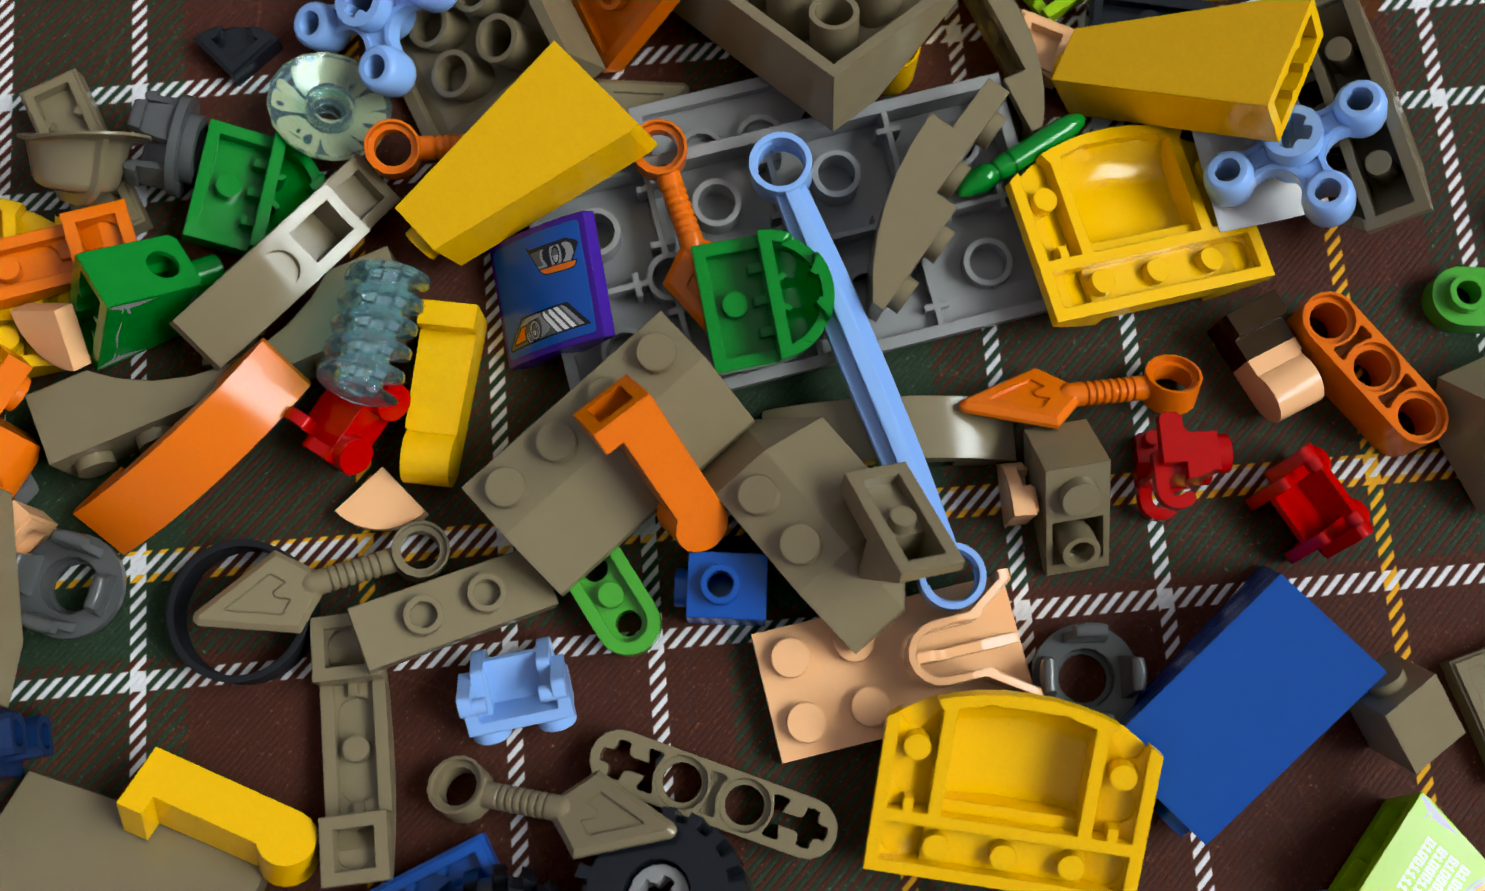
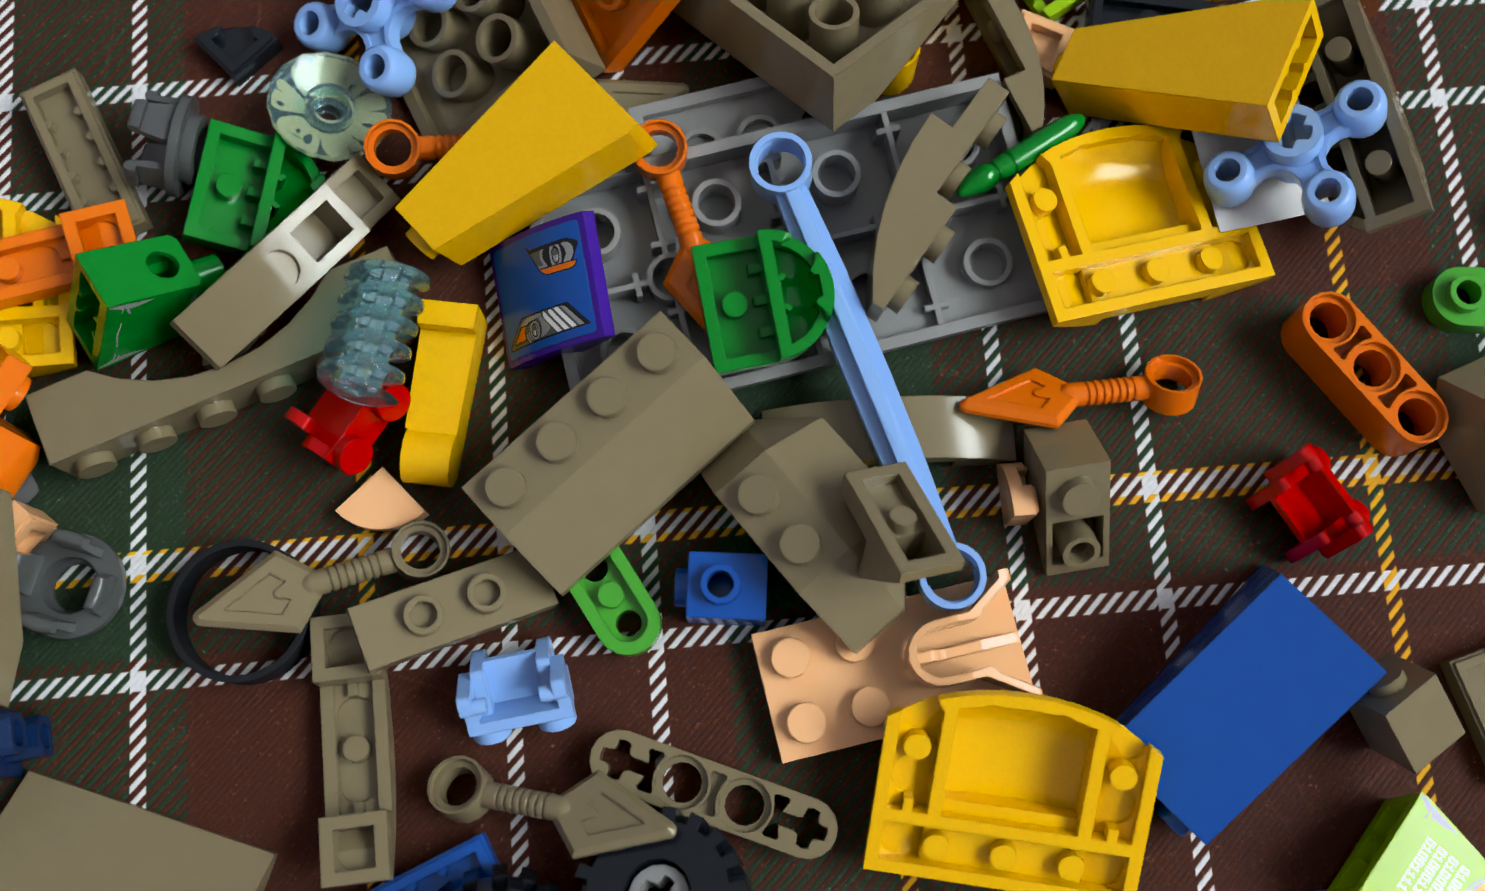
light nougat tile [10,303,91,371] -> none
dark tan piece [16,130,152,206] -> none
orange slope [73,337,311,555] -> none
yellow leg [116,747,319,887] -> none
orange leg [573,374,728,553] -> none
dark grey piece [1030,622,1147,722] -> none
red piece [1132,412,1233,522] -> none
leg [1207,290,1324,423] -> none

